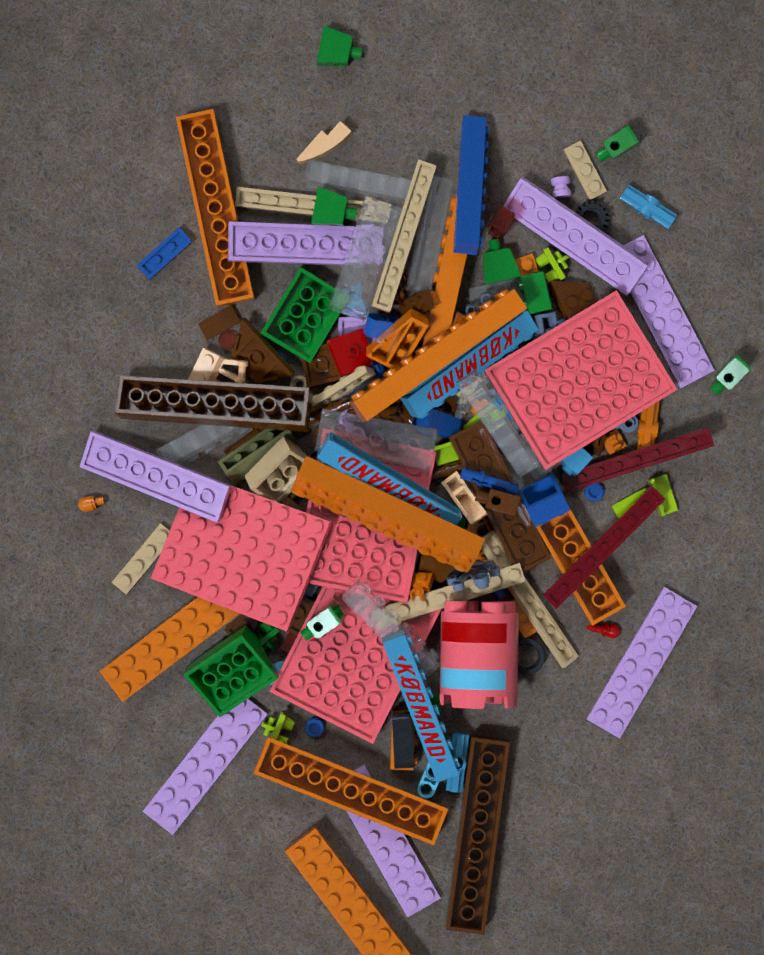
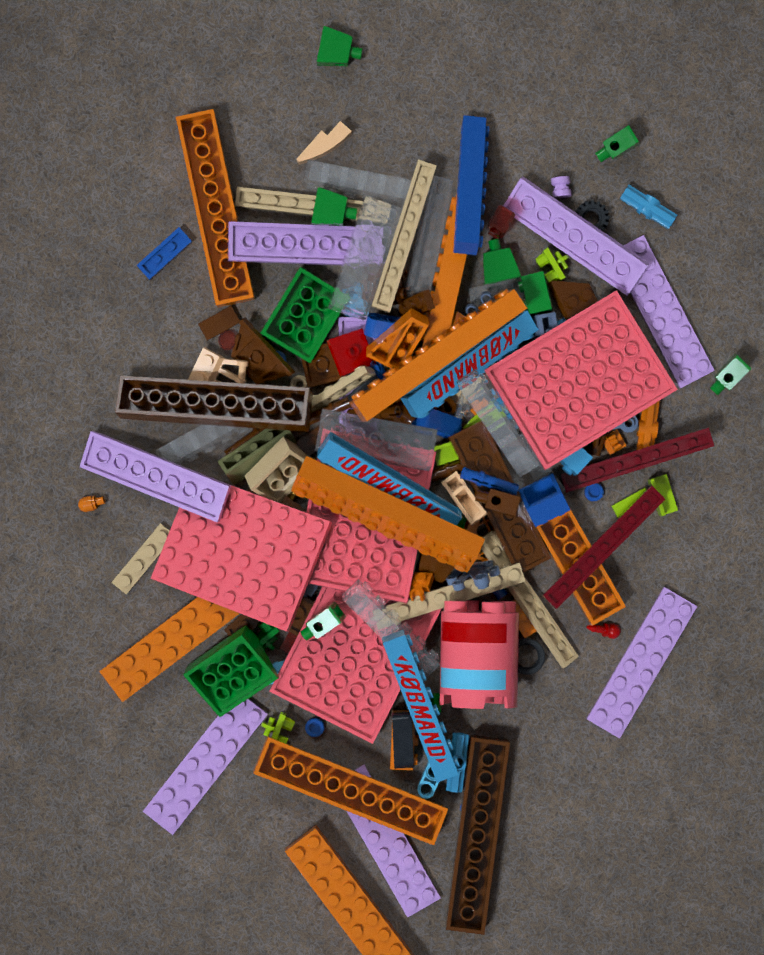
orange plate [515,253,539,278] -> none
tan plate [563,141,607,201] -> none

